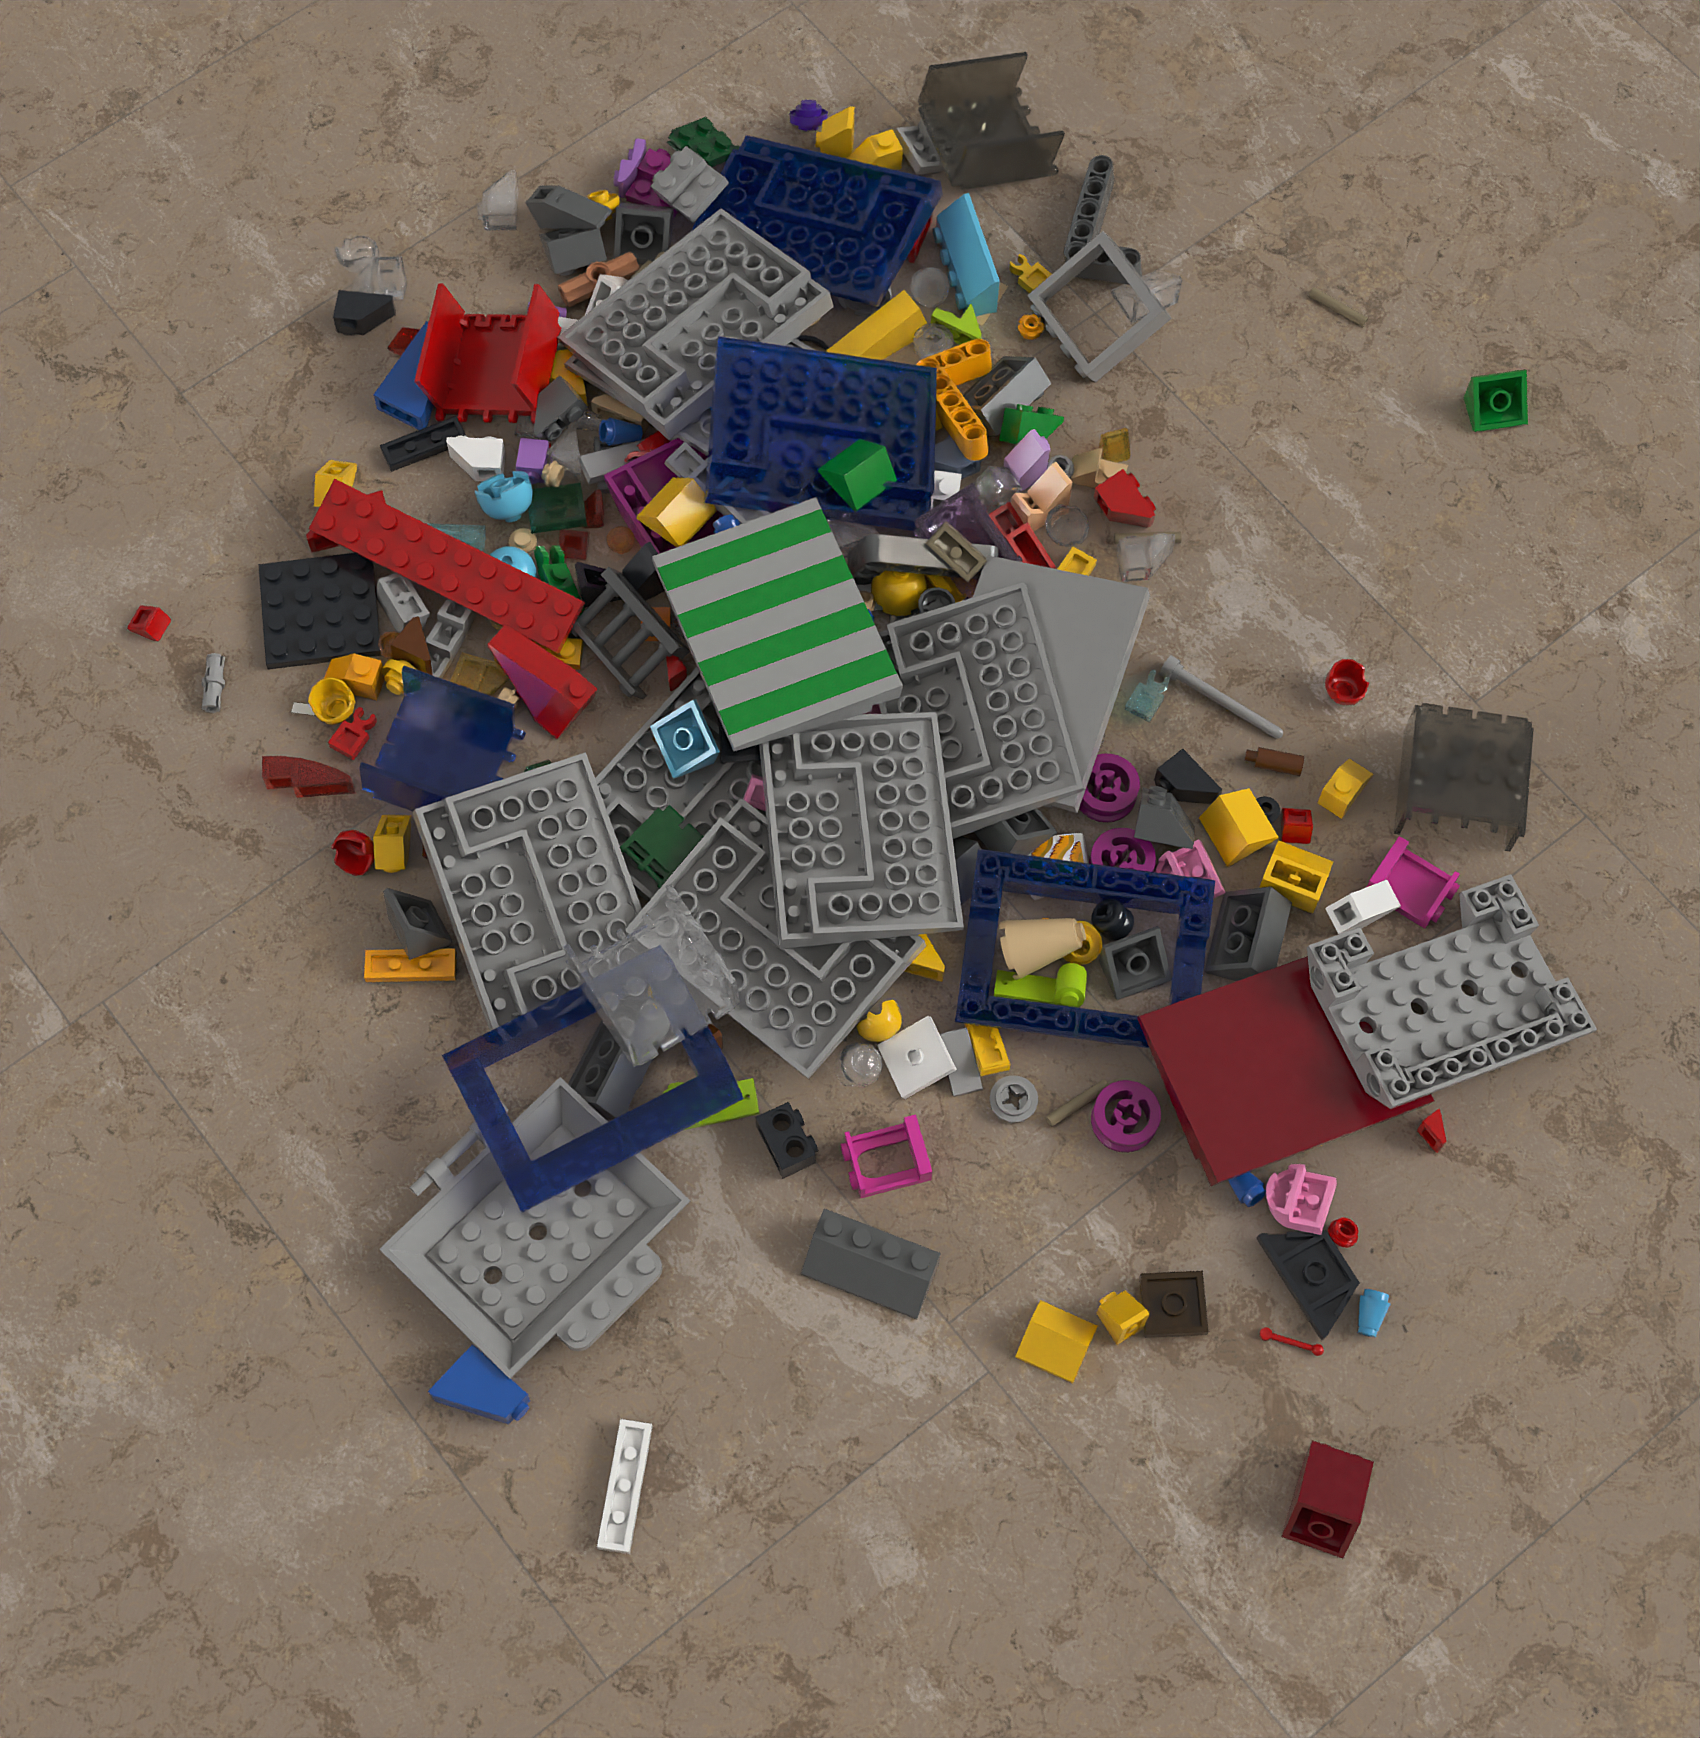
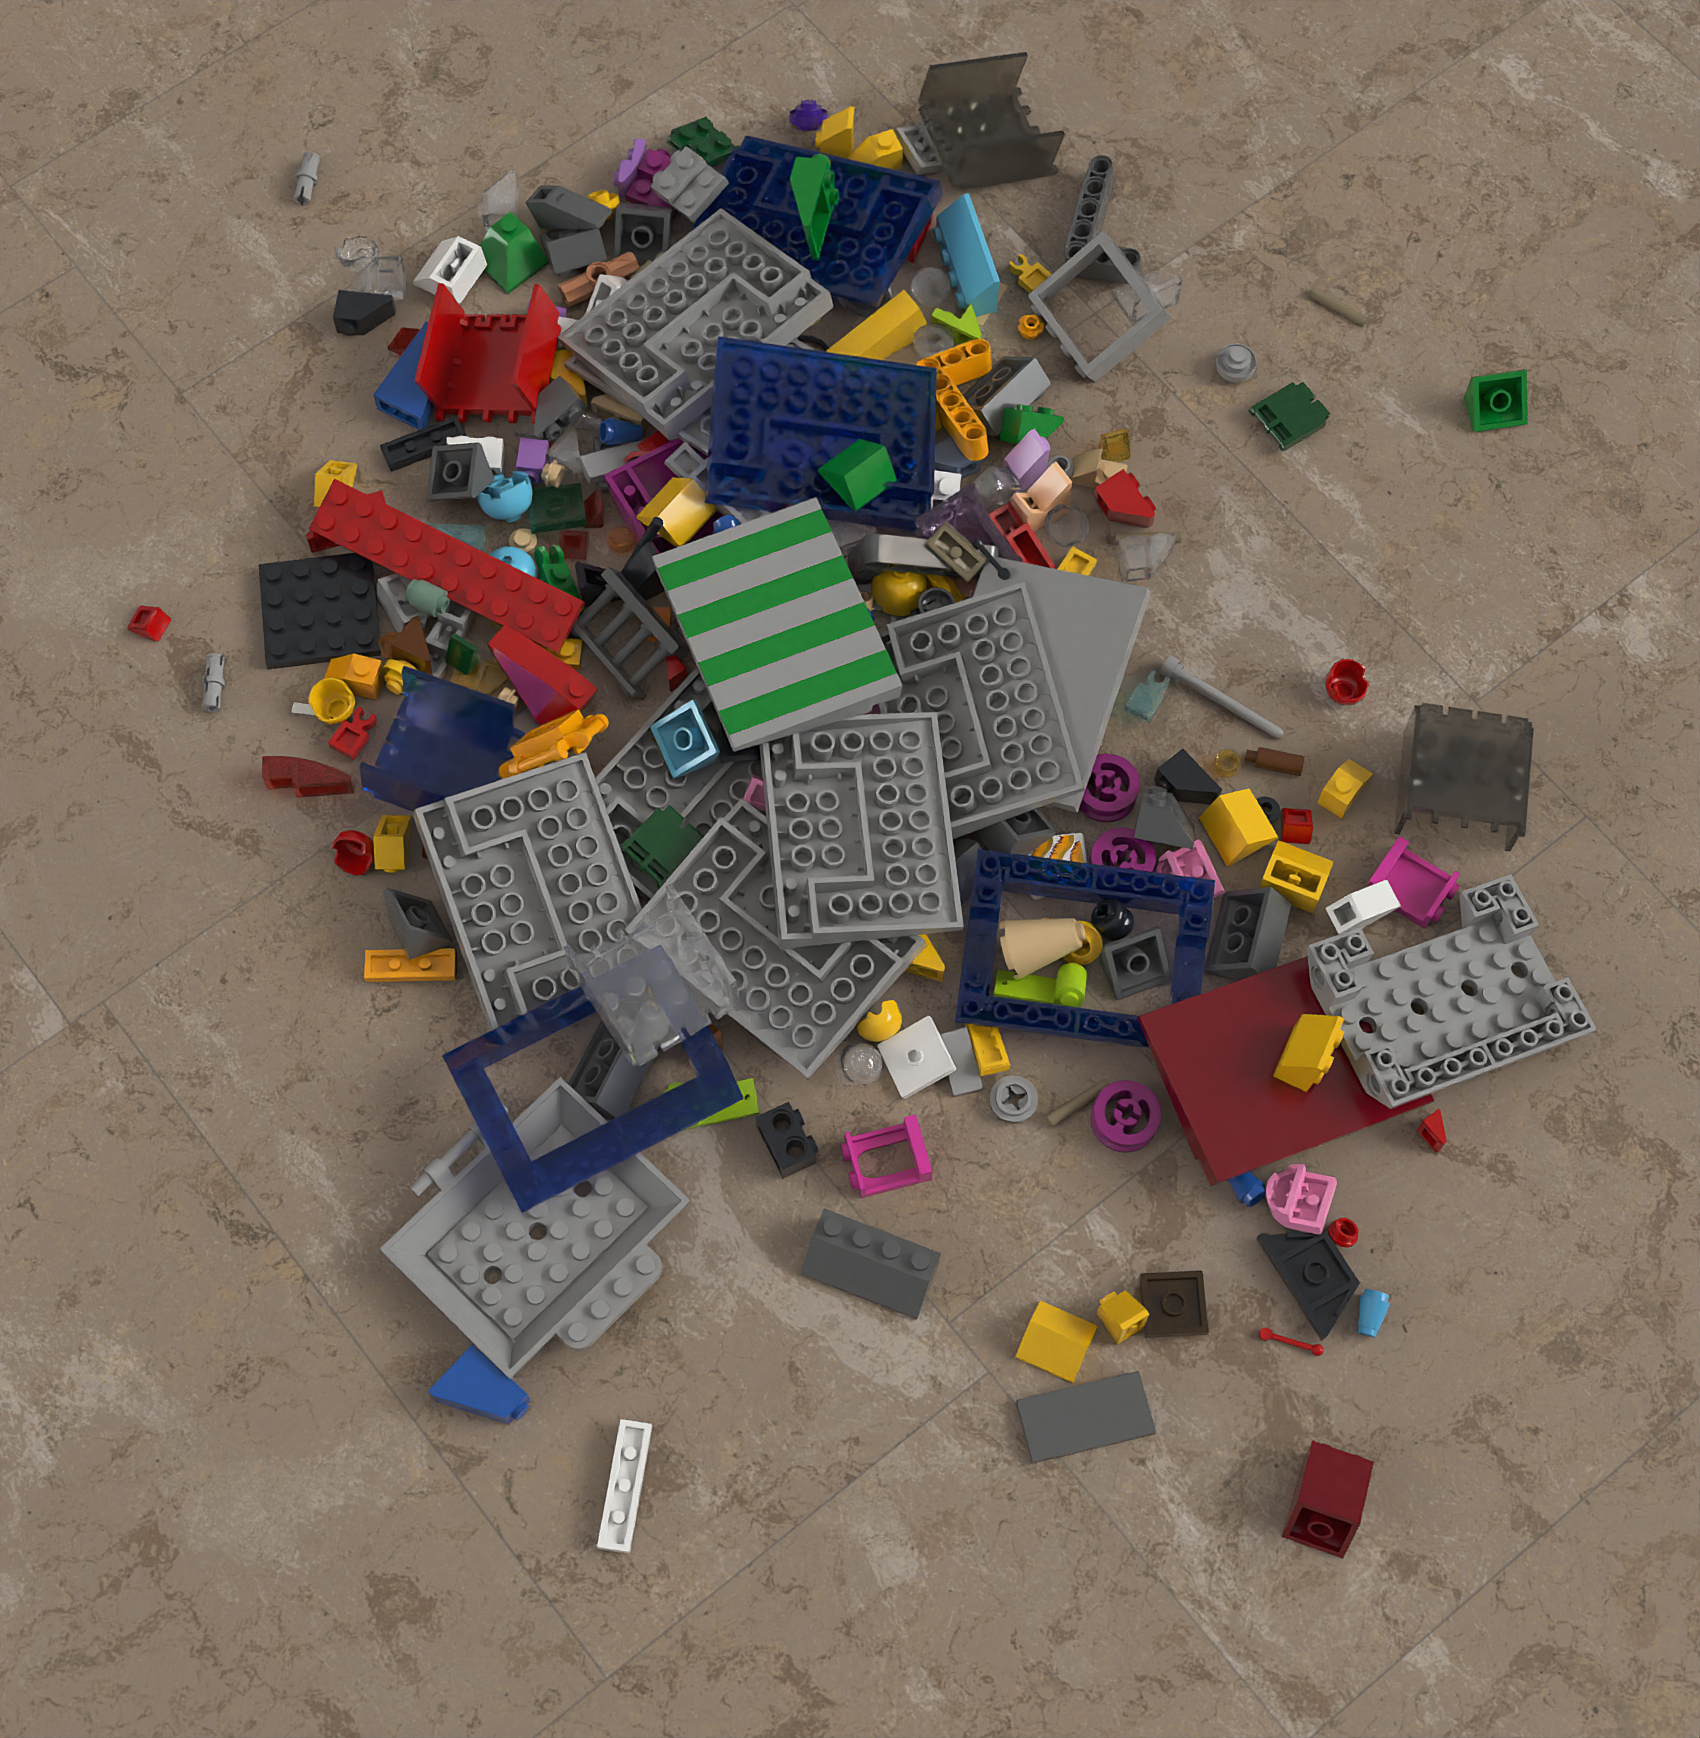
none -> light grey pin [293,151,321,206]
none -> sand green brick [405,579,450,617]
none -> white slope [413,236,487,305]
none -> dark grey slope [426,442,495,502]
none -> dark green slope [445,633,480,675]
none -> green slope [480,212,549,294]
none -> light orange brick [499,709,609,779]
none -> black bar [621,517,664,573]
none -> green slope [790,154,839,260]
none -> black hinge [972,538,1010,580]
none -> dark grey tile [1016,1371,1156,1464]
none -> clear yellow bush [1213,749,1241,778]
none -> light grey plate [1216,343,1257,383]
none -> dark green plate [1249,382,1331,452]
none -> yellow slope [1273,1014,1345,1092]

